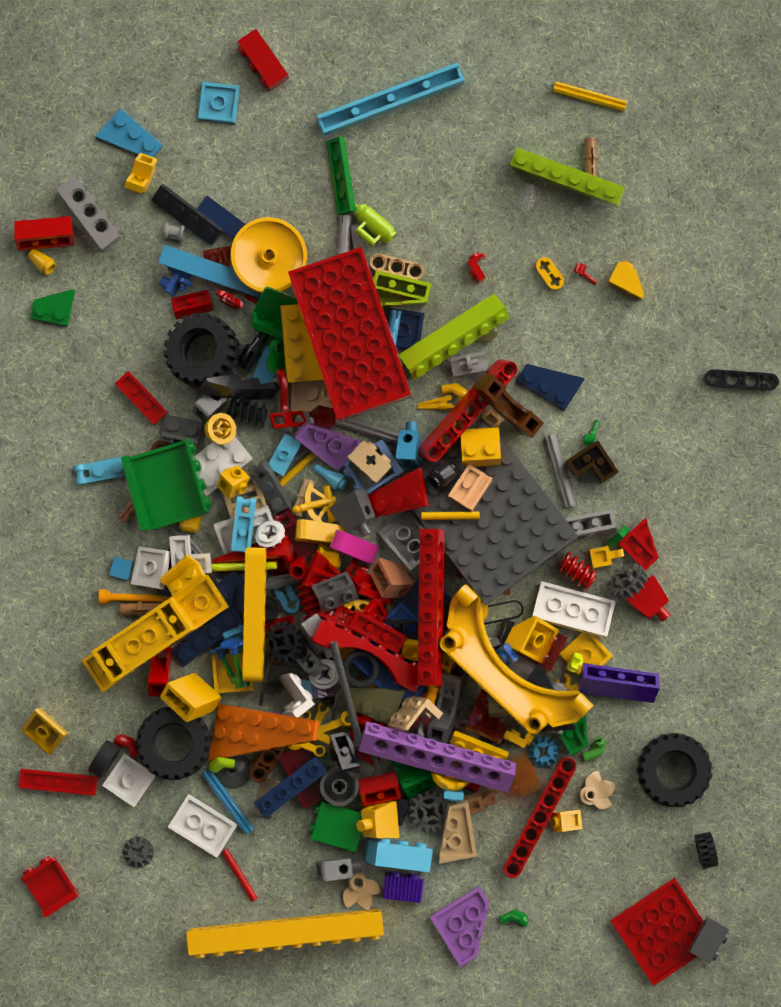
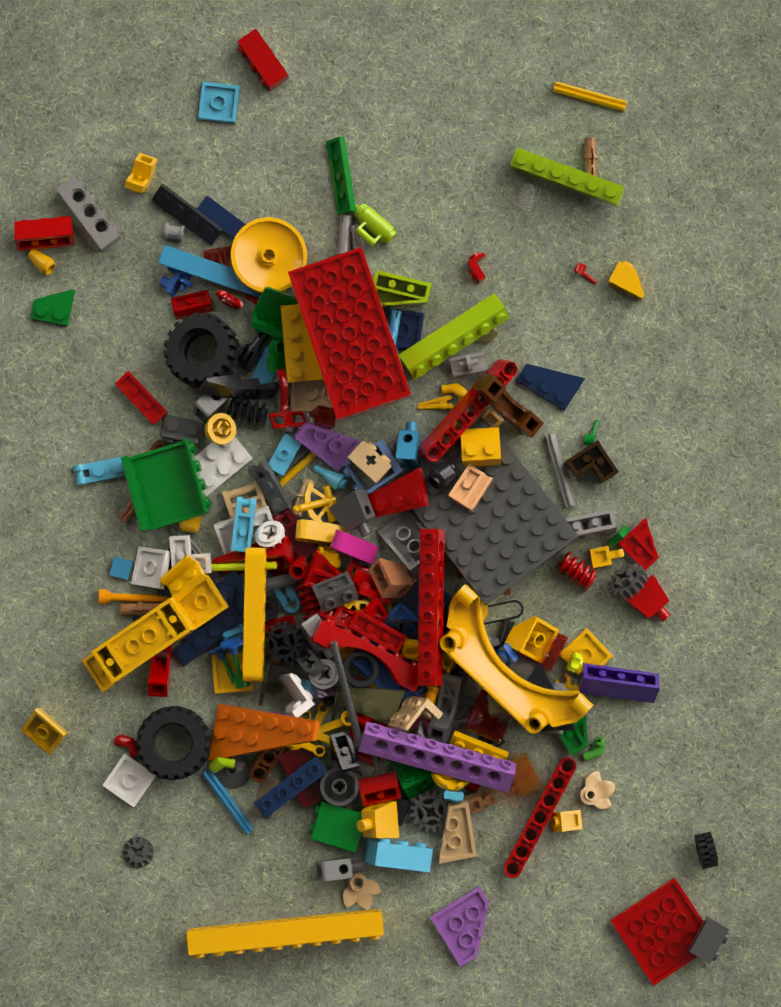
red plate [18,768,98,796] -> none
red panel [20,856,80,918] -> none
black tyre [88,740,120,778] -> none
dark azure wing [95,108,163,157] -> none
yellow brick [160,673,222,723] -> none
white plate [168,794,238,858] -> none
yellow brick [217,465,250,499] -> none
red bar [221,848,258,902] -> none
medium azure tile [317,62,465,137] -> none
light grey axle [329,413,399,444] -> none
tan beam [370,254,424,280] -> none
dark purple brick [383,871,424,903] -> none
yellow bar [421,512,480,520] -> none
green arm [499,910,529,927] -> none
yellow bracket [503,729,534,748] -> none
dark azure gear [528,736,559,767] -> none
white plate [532,581,616,639] -> none
yellow beam [536,257,564,291] -> none
black tyre [636,733,713,808] -> none
black beam [704,369,779,391] -> none

